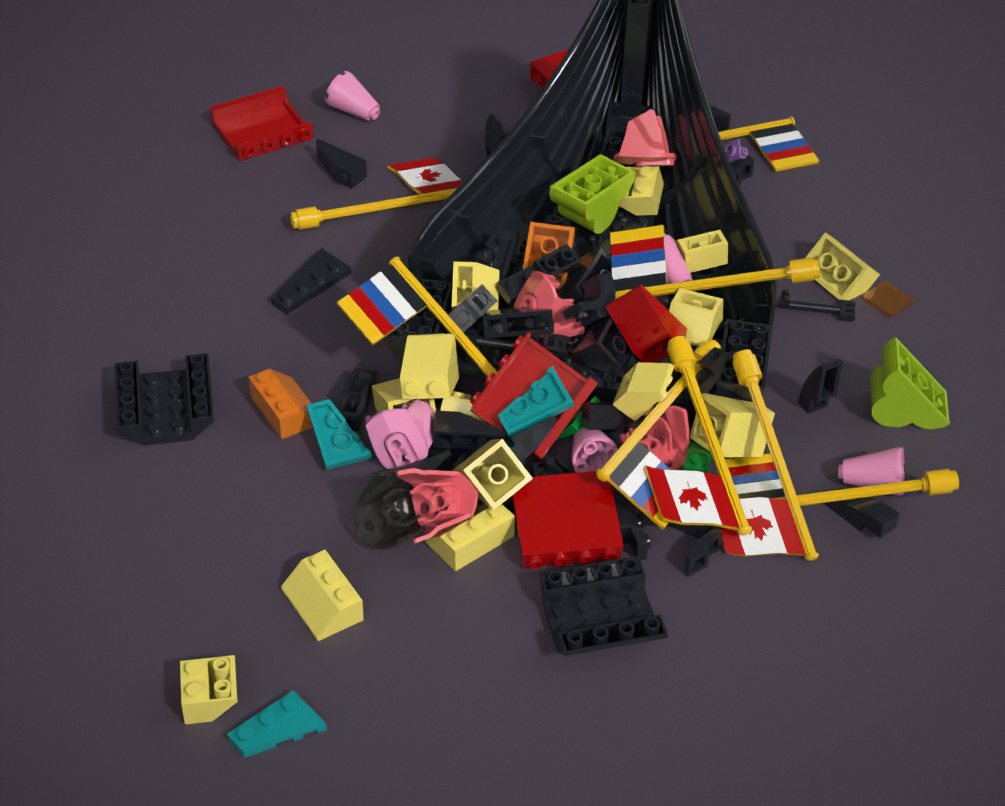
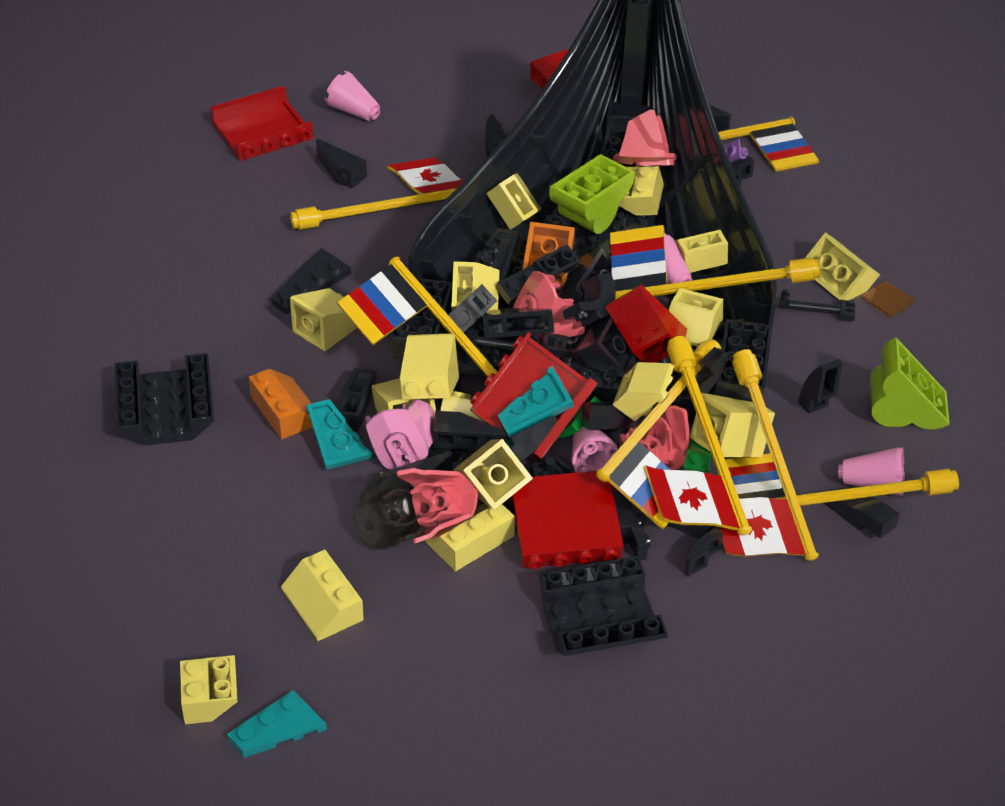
none -> light yellow slope [290,288,357,351]
none -> light yellow slope [486,173,541,230]

